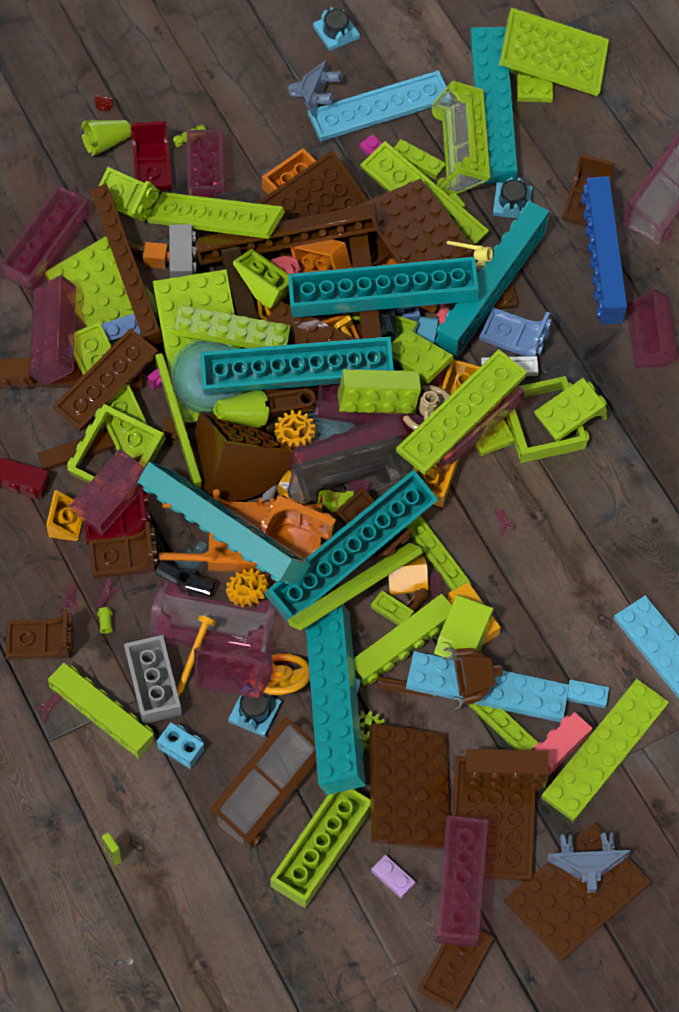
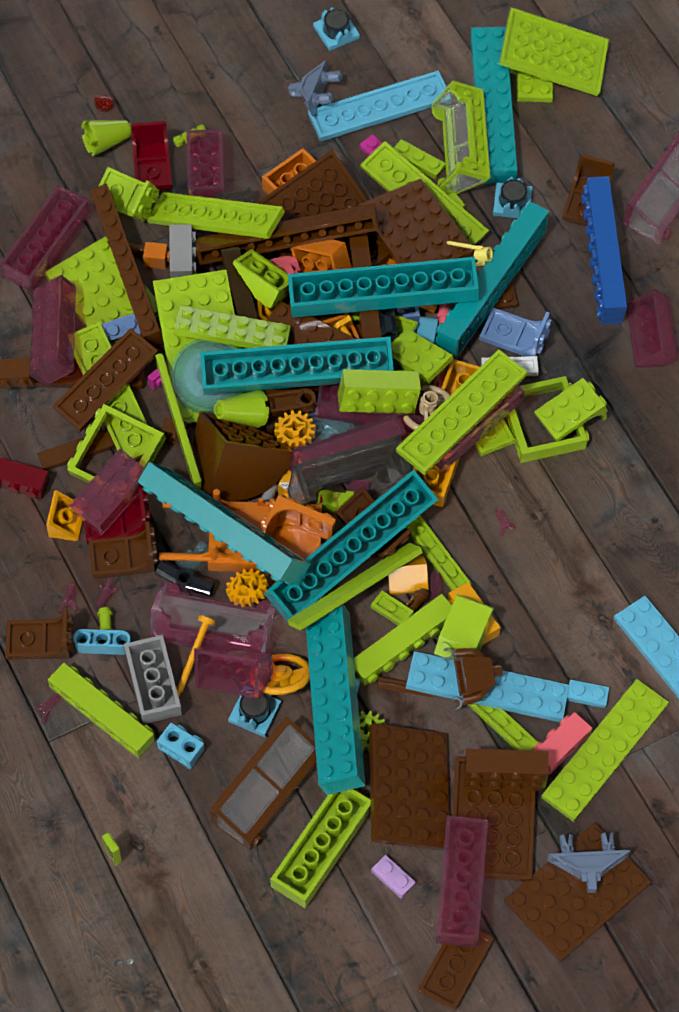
none -> medium azure beam [73,629,131,655]

